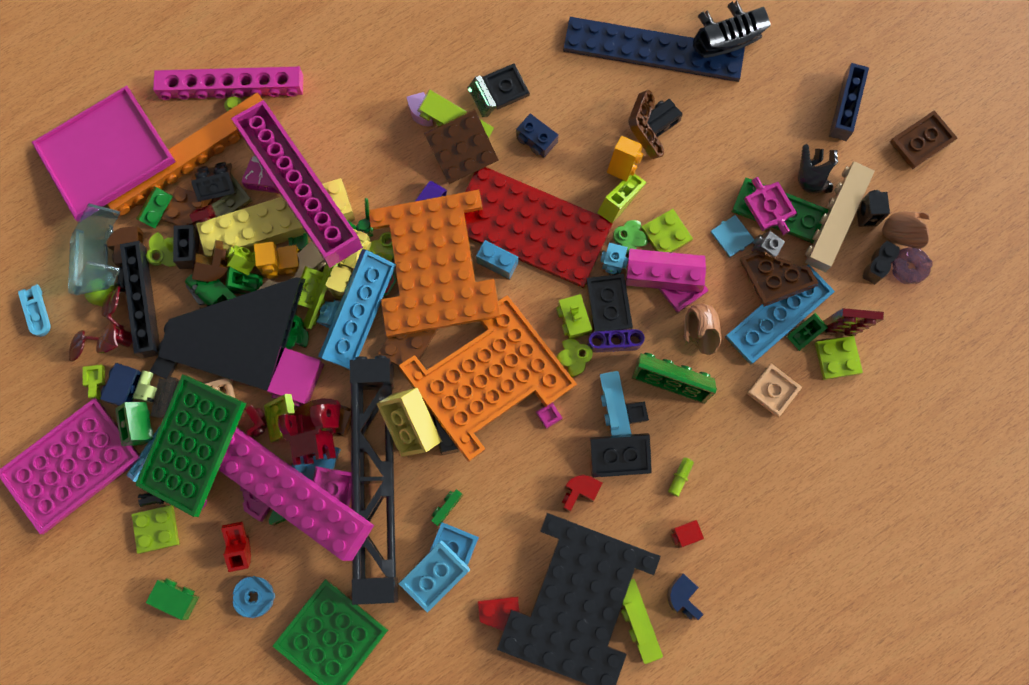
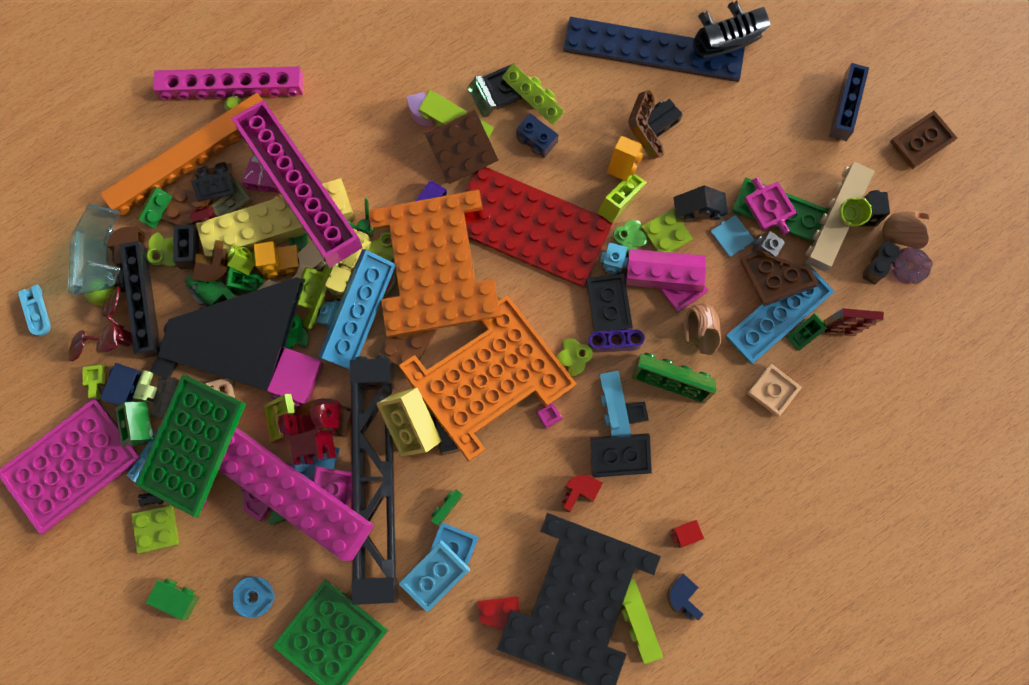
dark pink tile [32,86,176,222] -> none
red brick [221,521,251,572] -> none
dark red bracket [245,405,267,437] -> none
dark azure piece [476,240,518,280] -> none
lime brick [556,294,592,339] -> none
lime axle [668,457,694,497] -> none
black piece [798,144,838,194] -> none
lime plate [815,336,863,380] -> none
none -> lime bracket [502,64,565,125]
none -> black brick [673,185,728,222]
none -> lime hair [839,197,872,227]

